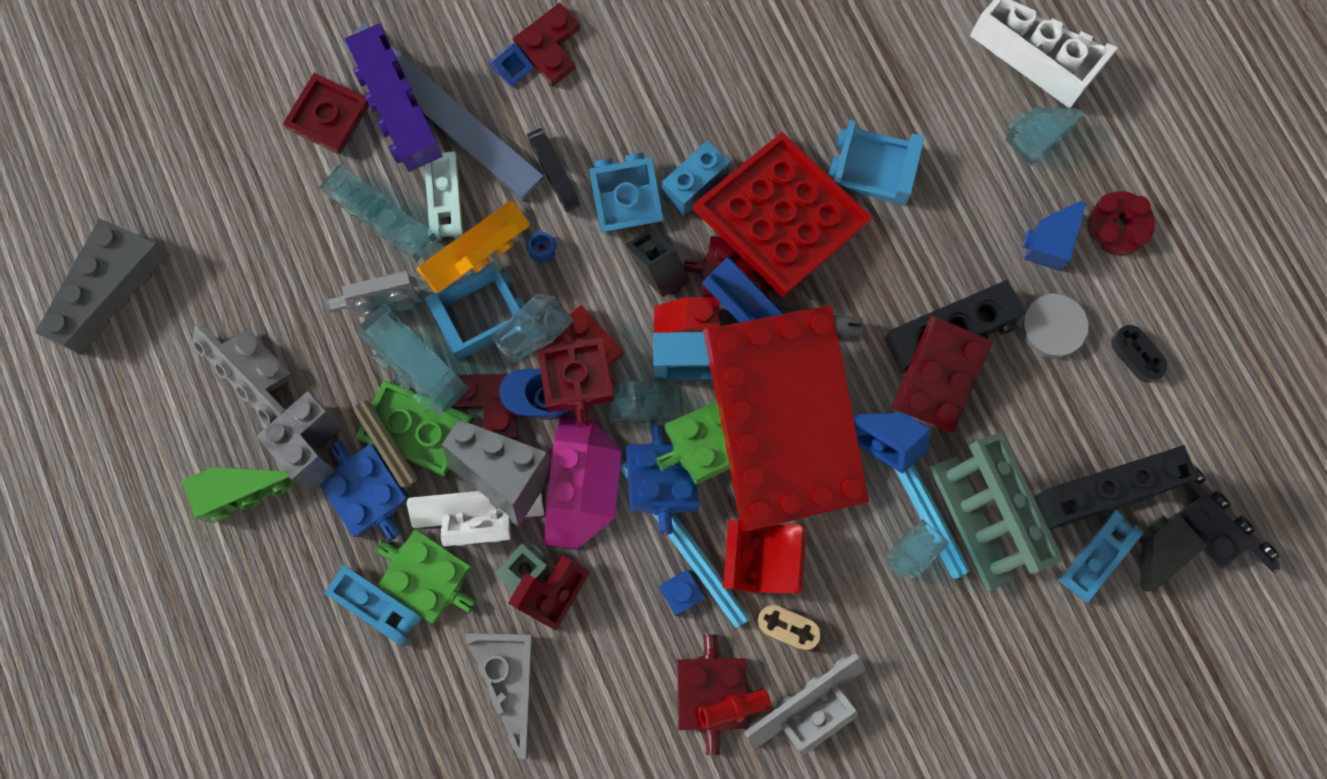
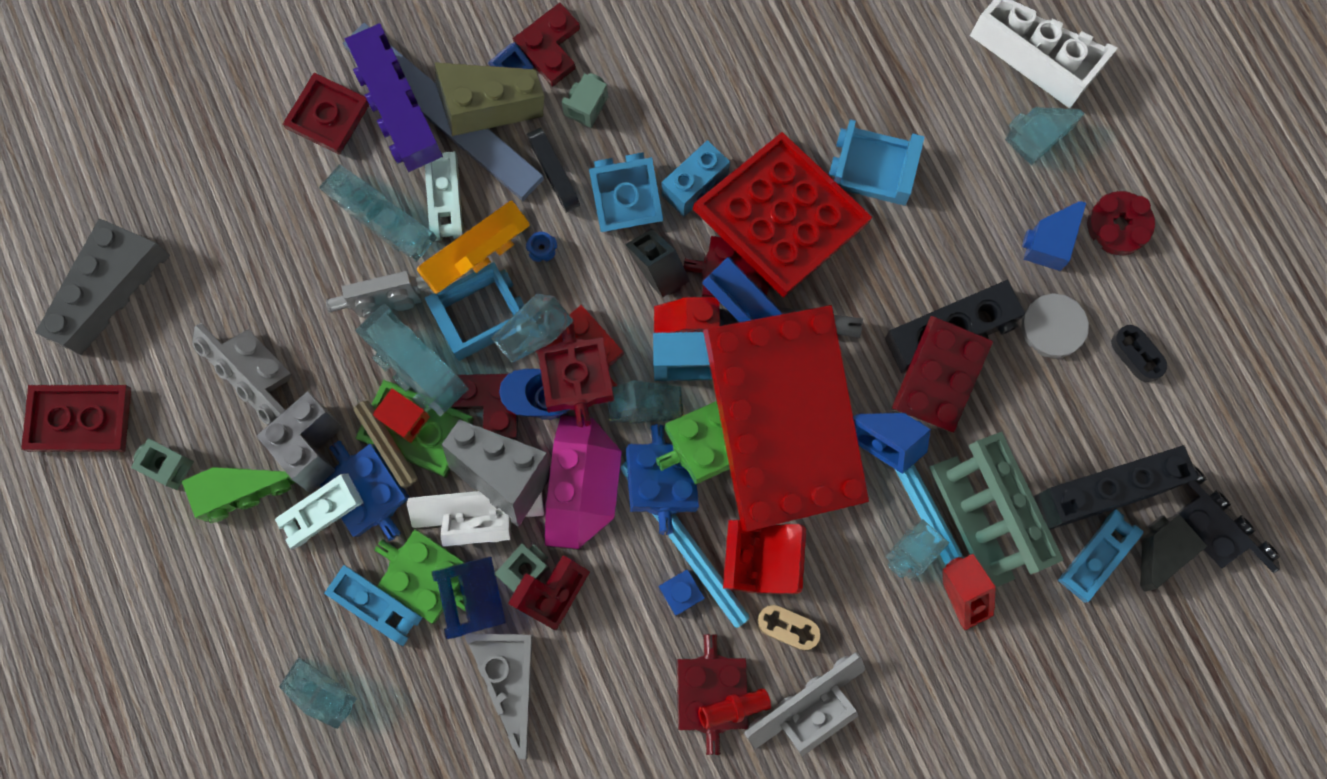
none -> dark red plate [21,385,131,452]
none -> sand green brick [131,438,194,490]
none -> light aqua plate [275,473,363,549]
none -> clear light blue slope [279,657,357,729]
none -> red panel [373,388,430,443]
none -> clear blue plate [431,556,506,639]
none -> olive wedge [434,62,544,136]
none -> sand green brick [561,73,608,128]
none -> red slope [943,554,996,631]

